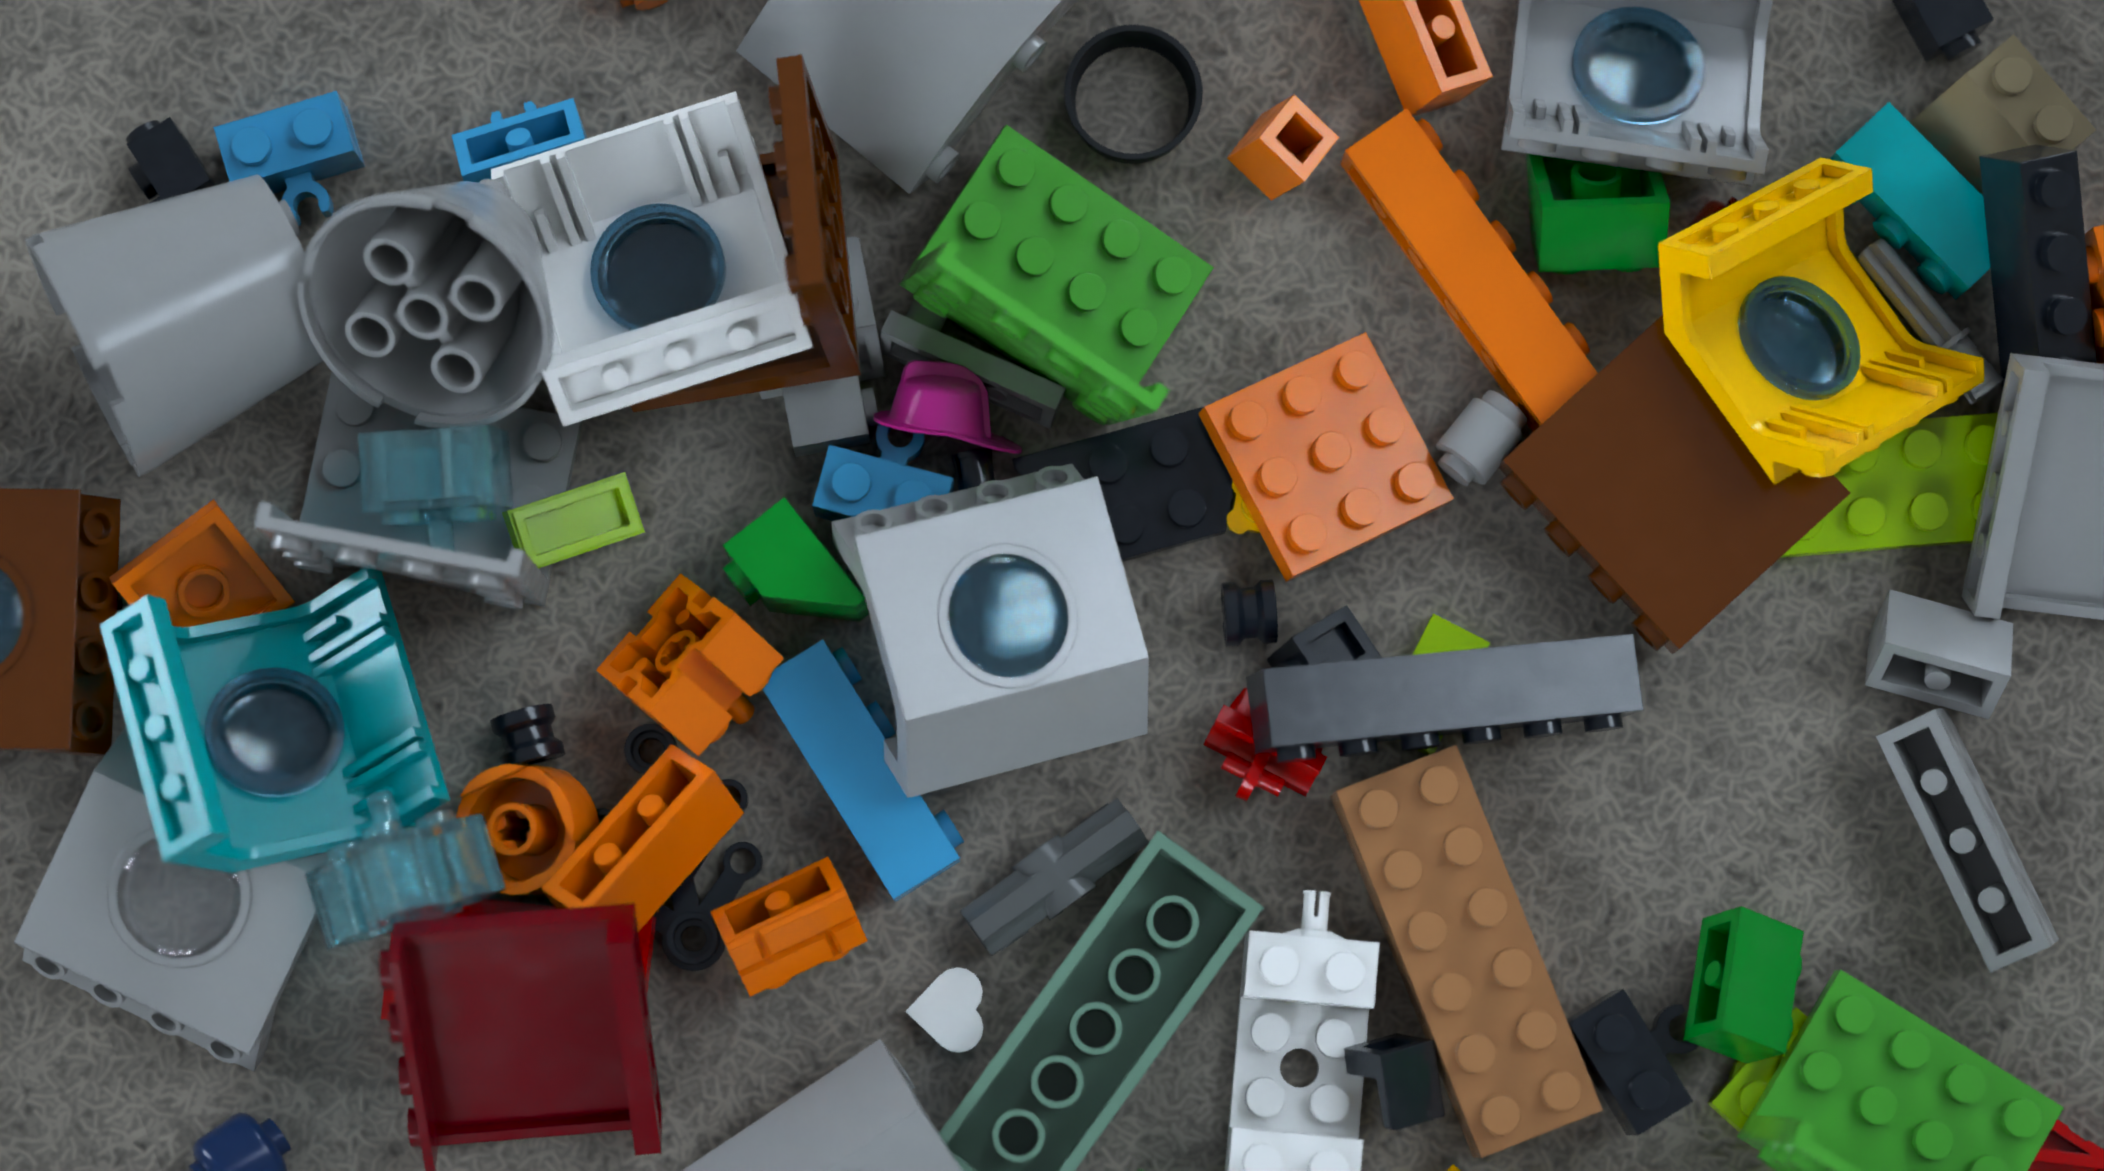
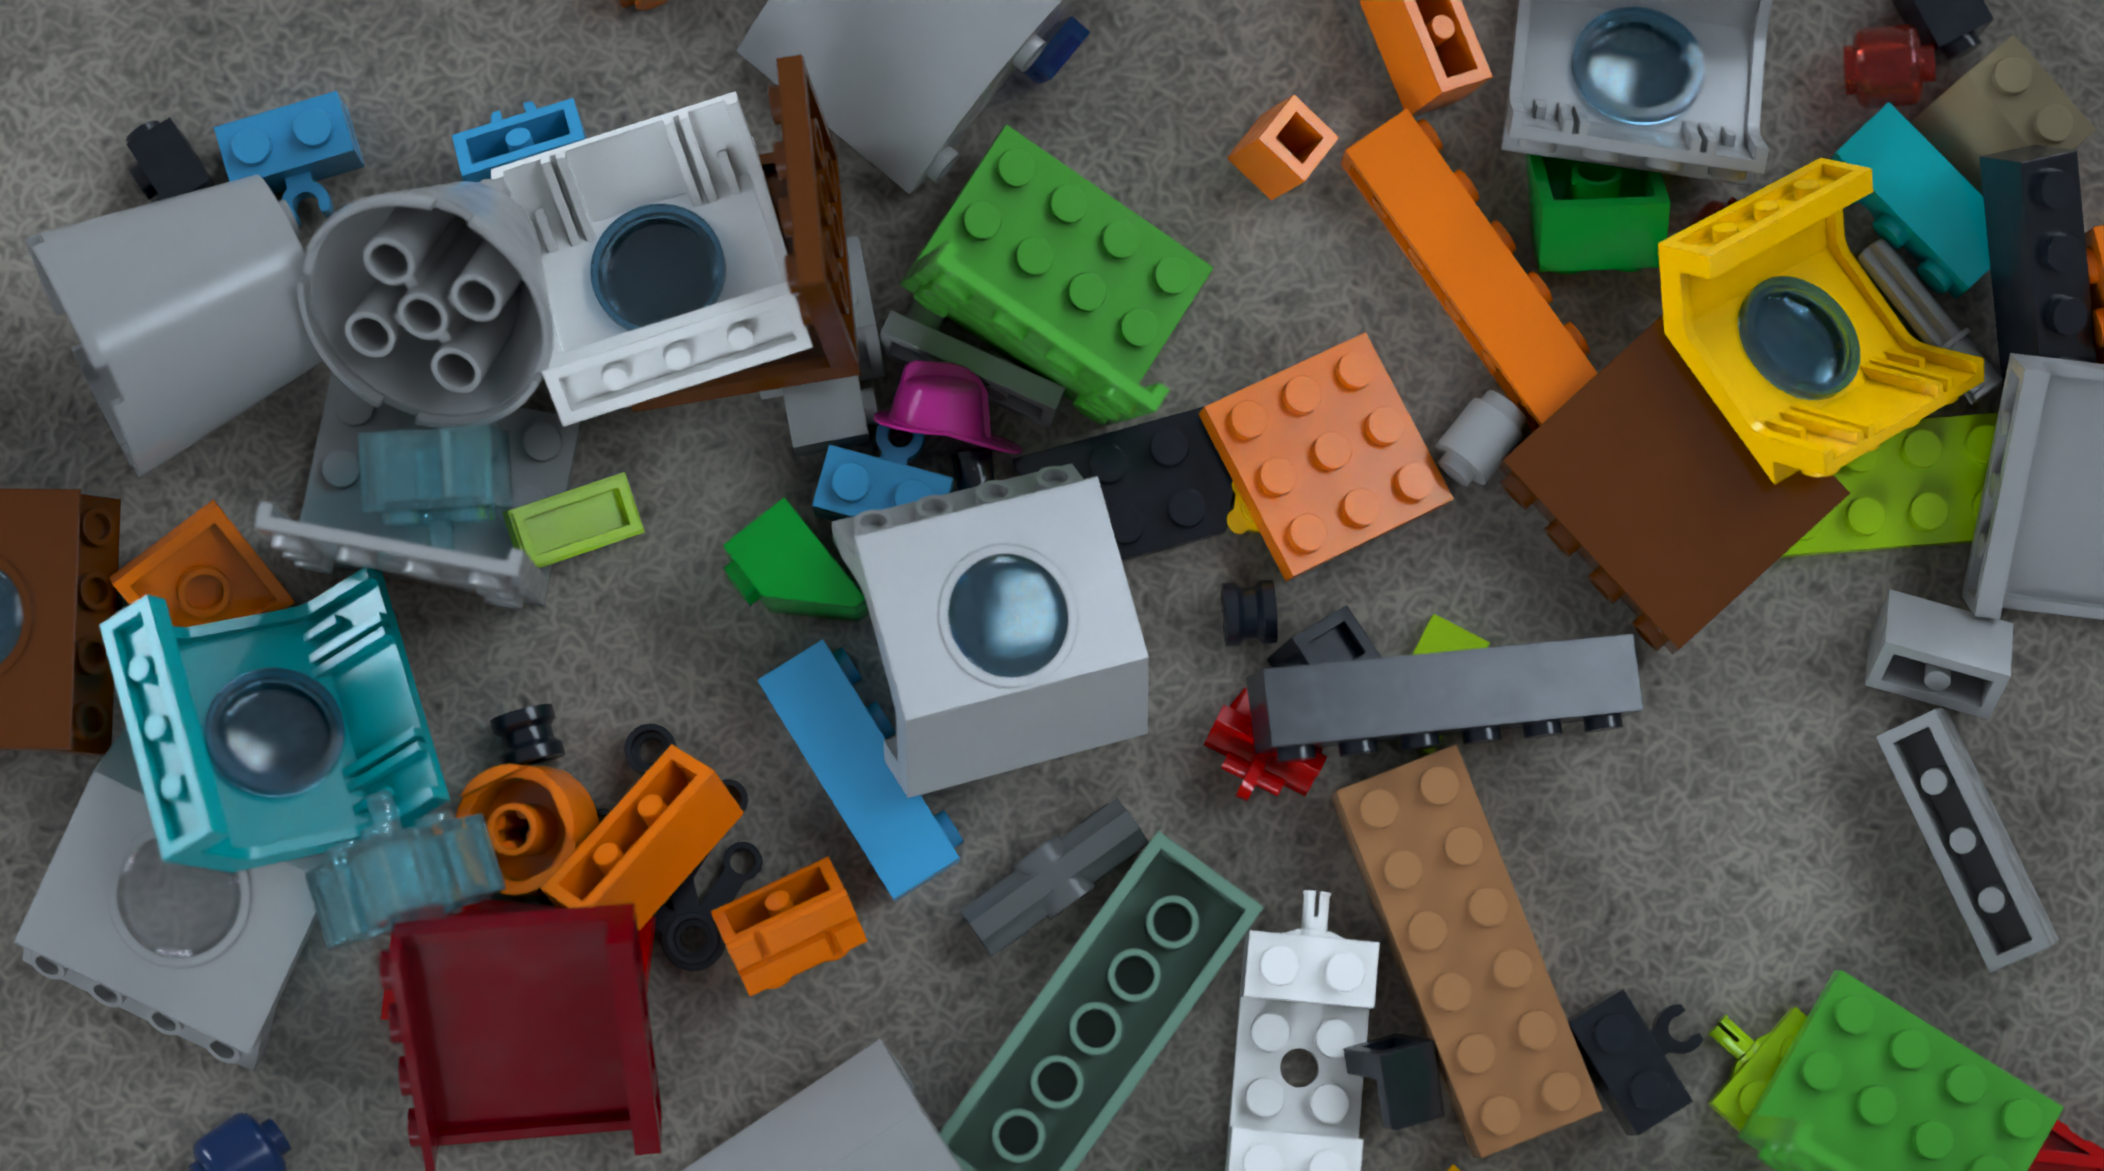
orange brick [596,573,784,757] -> none
white tile [905,967,984,1053] -> none
black tyre [1064,25,1203,164] -> none
green brick [1684,906,1804,1064] -> none
none -> clear blue tile [1023,16,1091,85]
none -> clear red head [1843,24,1936,109]

